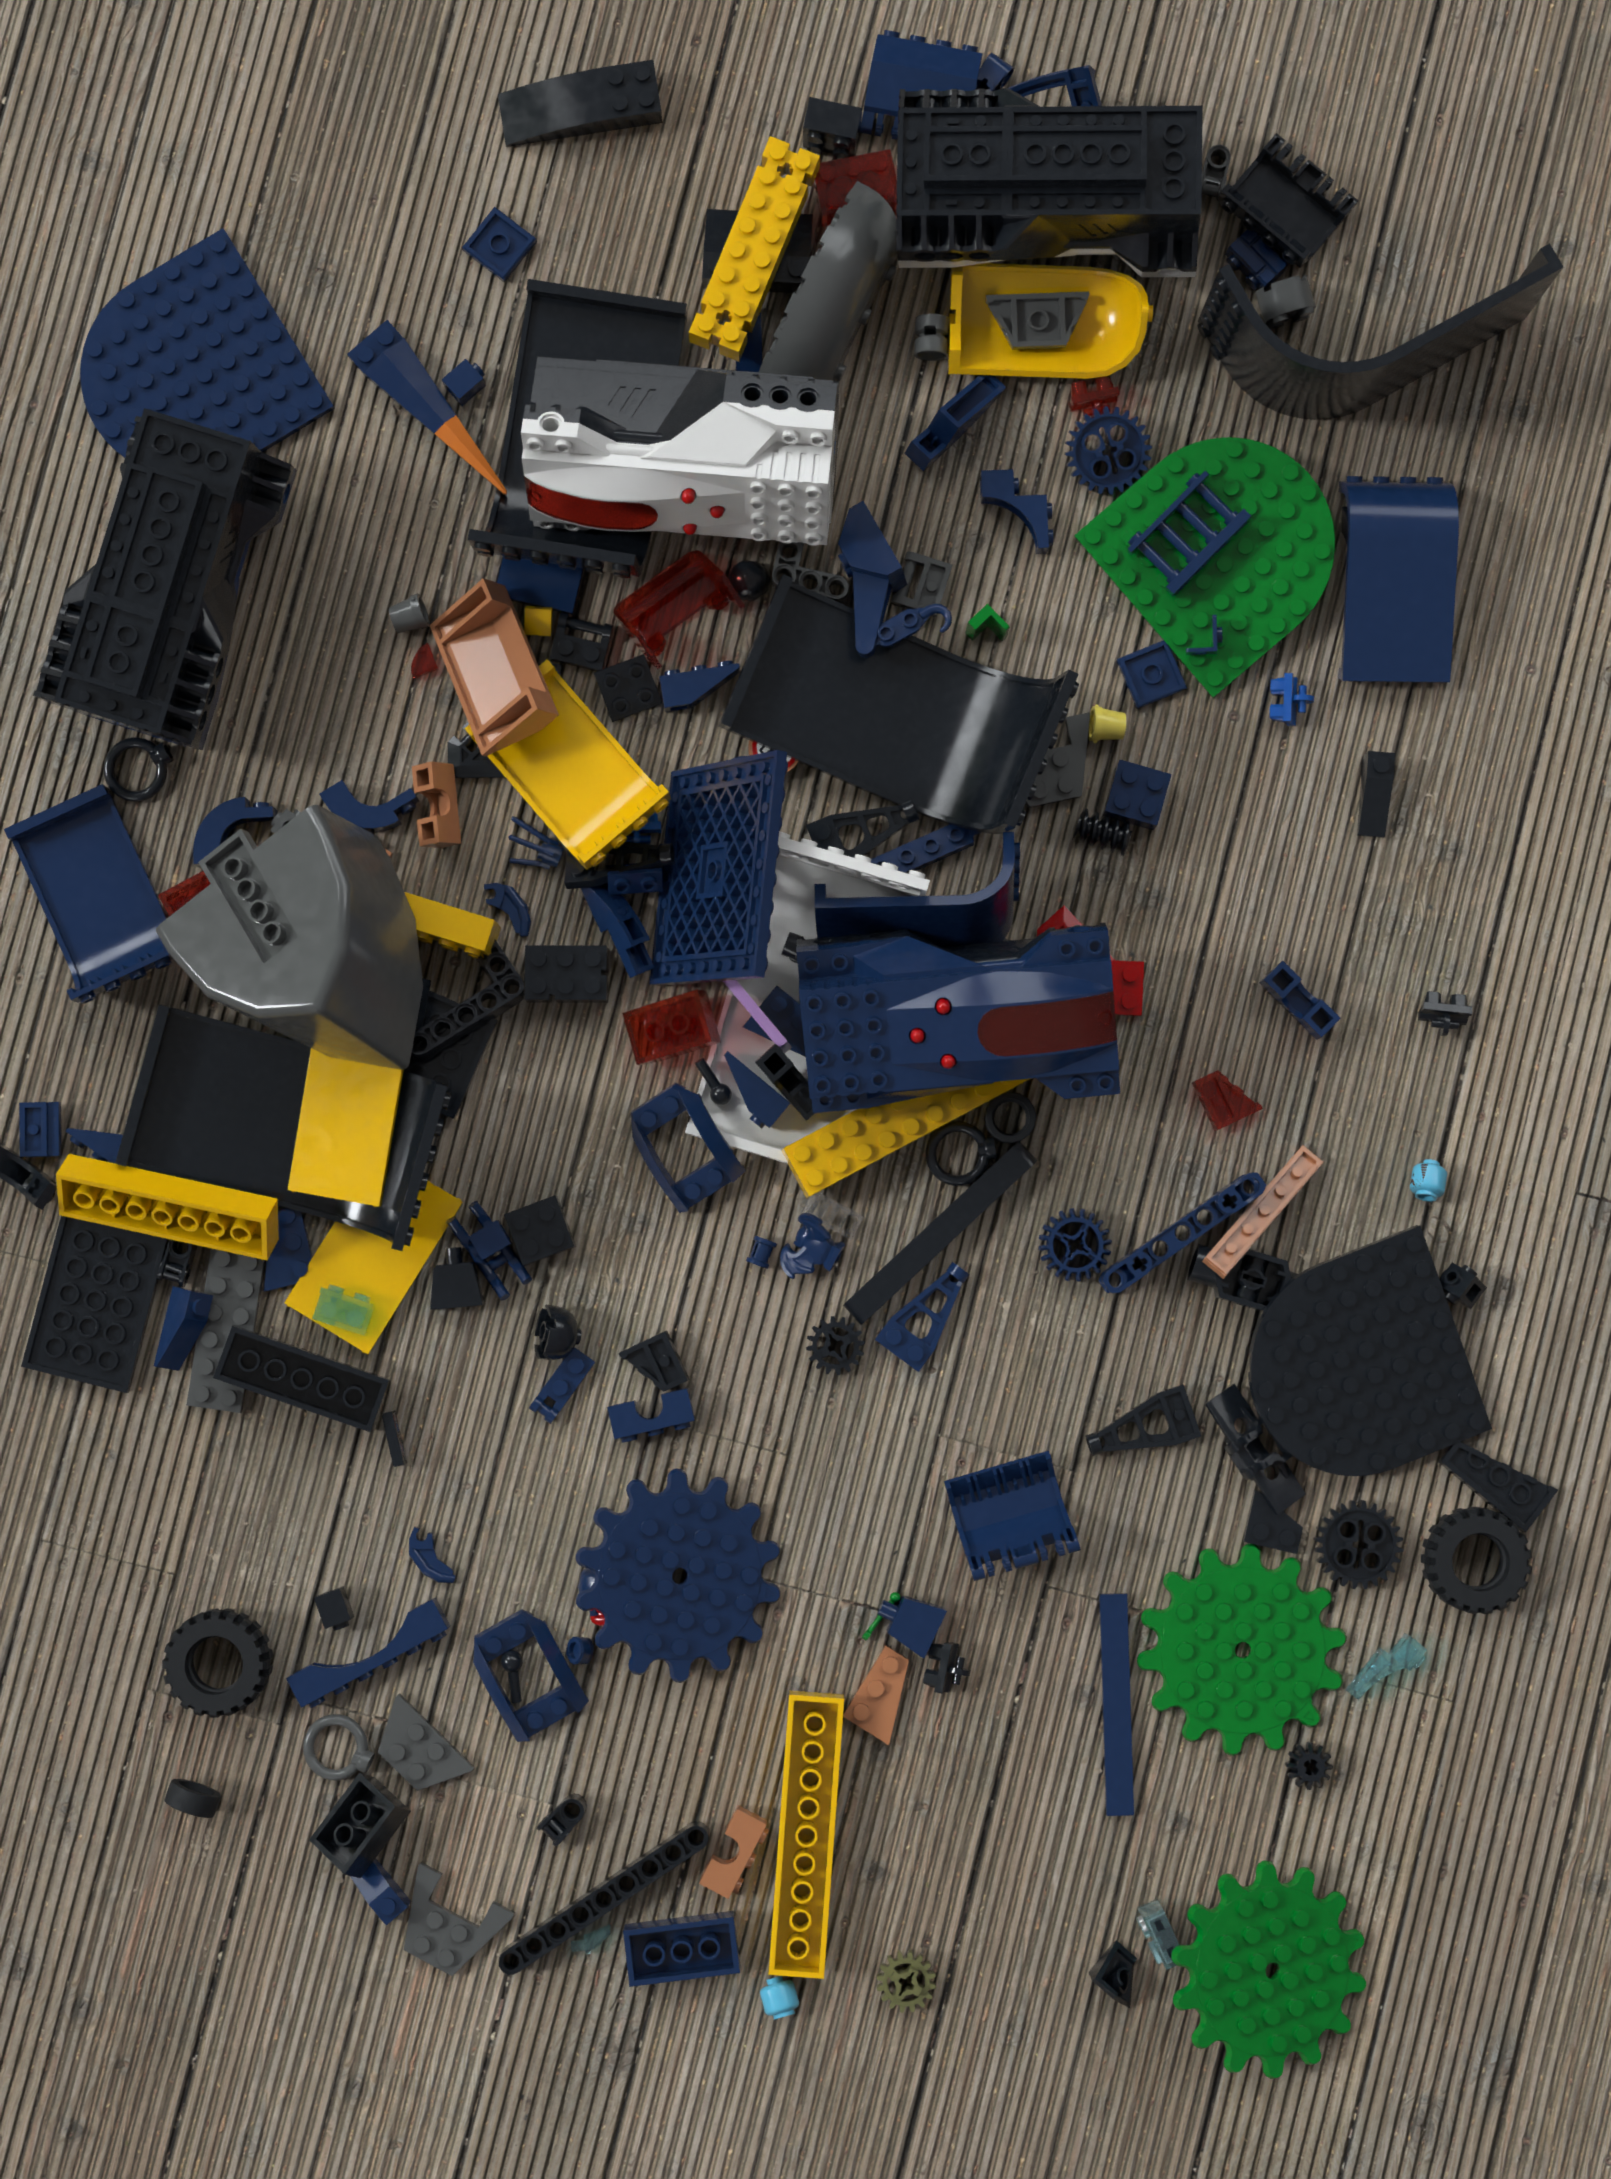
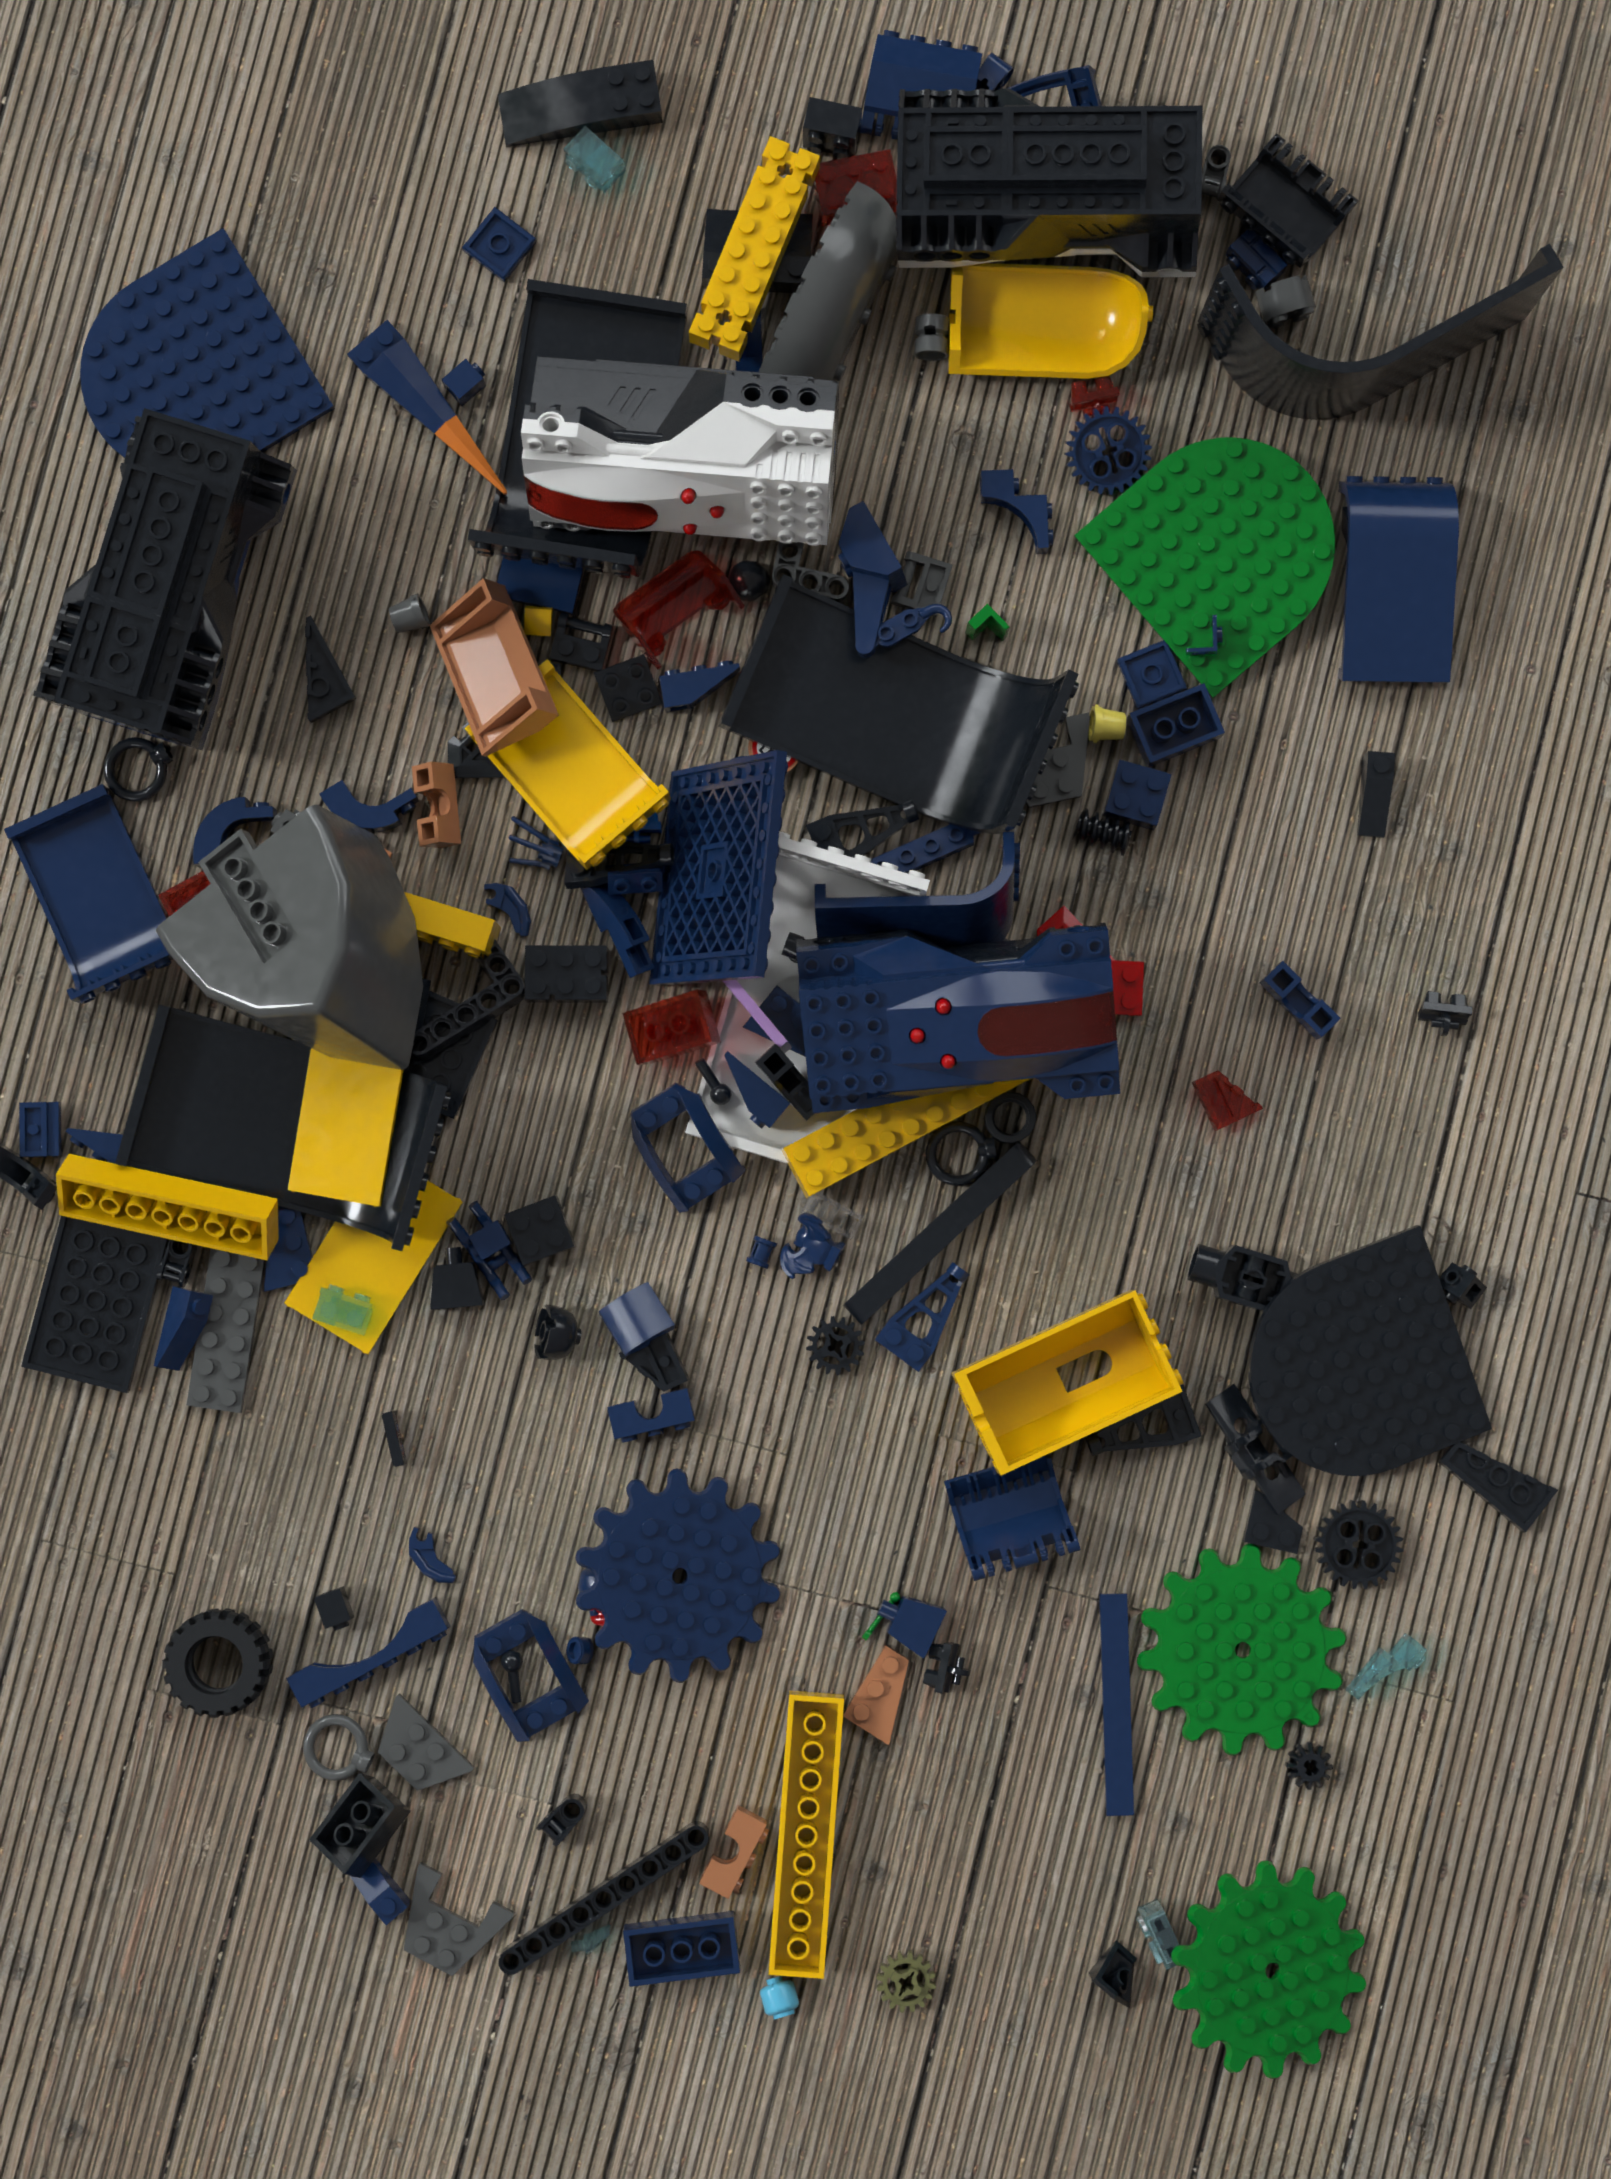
black tyre [164,1779,221,1818] -> none
black brick [213,1325,389,1432] -> none
clear red tile [411,643,439,679] -> none
dark blue plate [529,1347,596,1424] -> none
dark blue slope [904,375,1006,471] -> none
dark grey wing [986,291,1089,350] -> none
dark blue gear [1038,1208,1112,1282] -> none
dark blue piece [1098,1172,1266,1293] -> none
dark blue fence [1128,471,1251,597] -> none
nougat tile [1202,1145,1324,1279] -> none
blue hips [1270,673,1314,726] -> none
medium azure head [1410,1159,1448,1202] -> none
black tyre [1421,1507,1532,1614] -> none
none -> black wing [305,615,356,723]
none -> clear light blue brick [564,126,626,193]
none -> dark blue slope [599,1282,675,1357]
none -> yellow panel [951,1290,1184,1476]
none -> dark blue brick [1126,683,1225,767]

